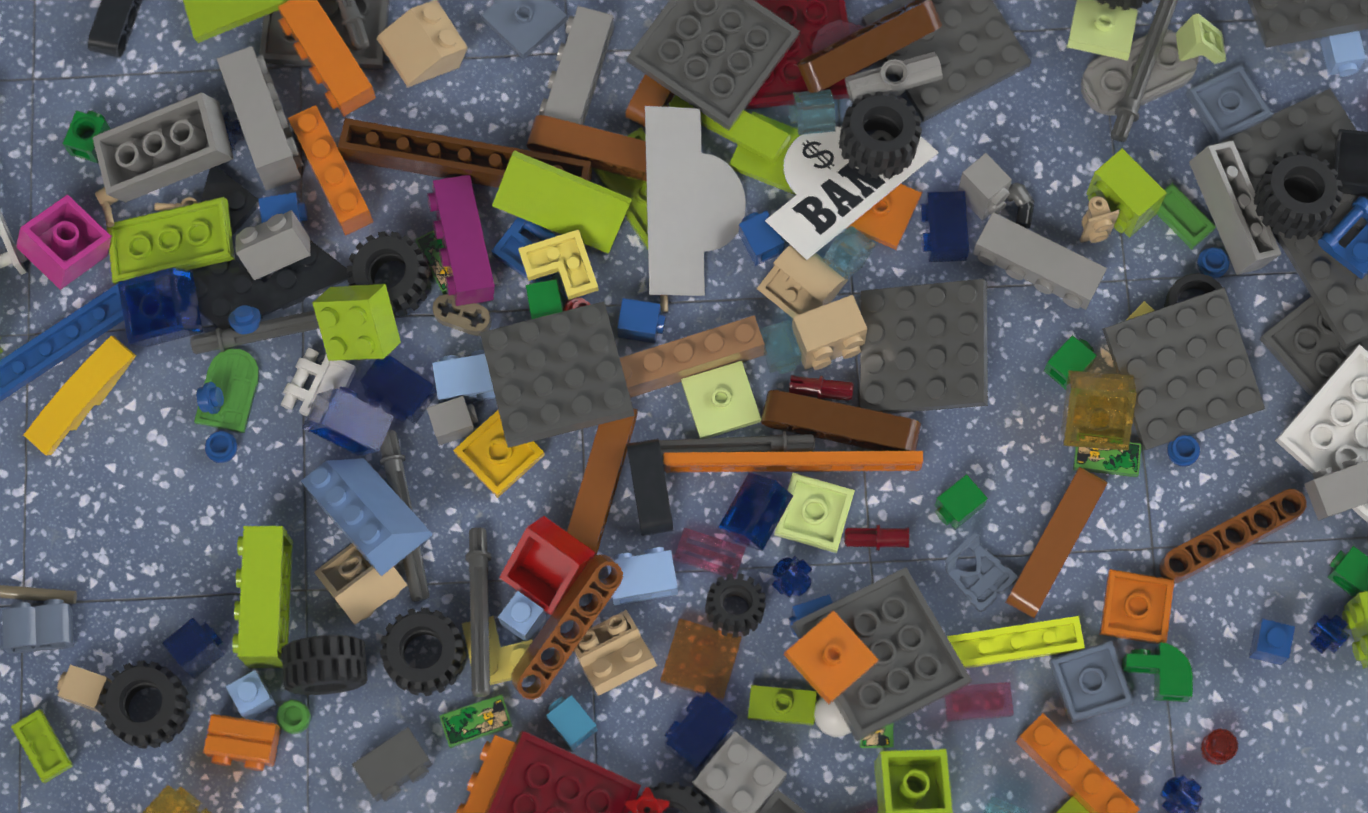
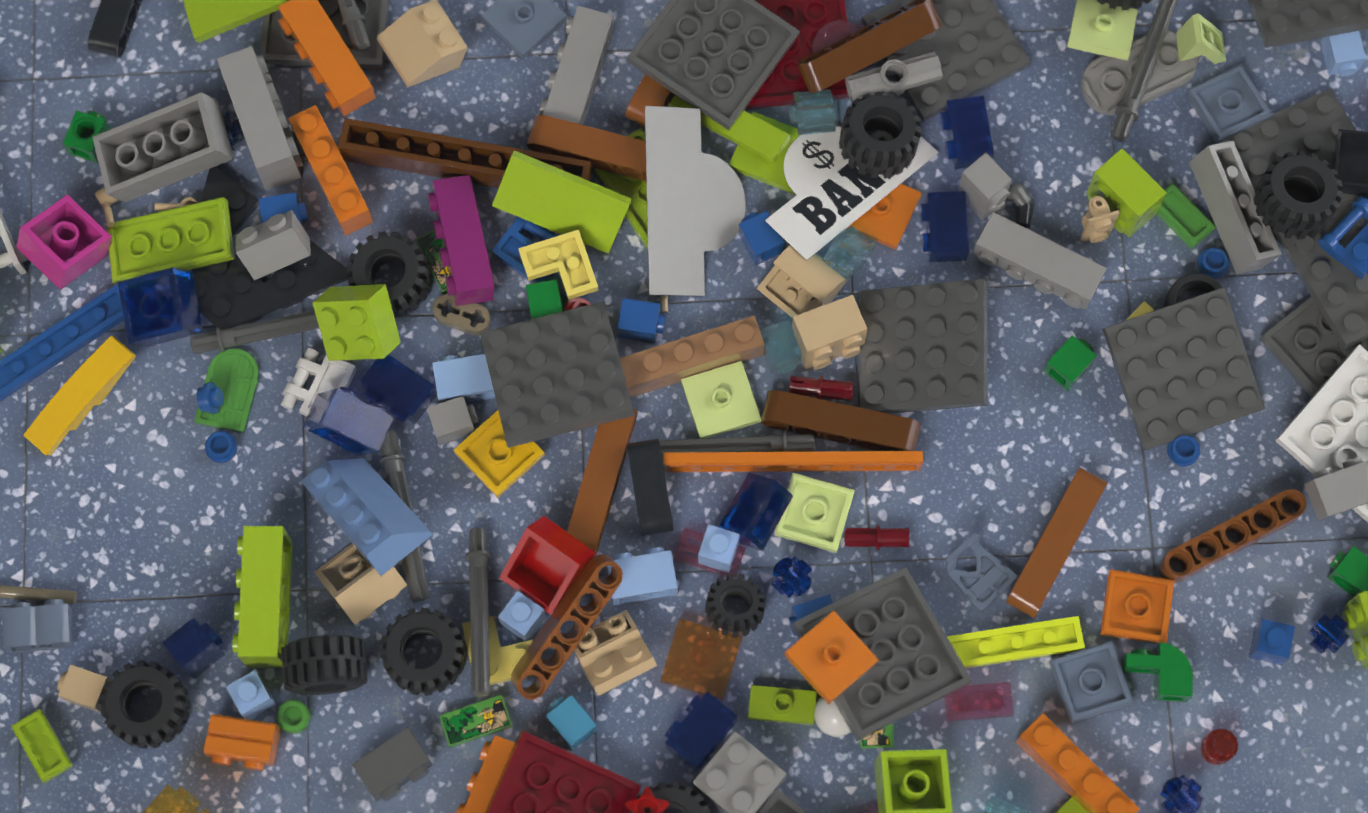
blue plate [228,305,261,334] -> none
green brick [934,474,988,530] -> none
clear yellow brick [1061,371,1137,451] -> none
tile [1073,436,1141,477] -> none
none -> light blue brick [698,524,740,573]
none -> clear blue brick [940,96,994,170]

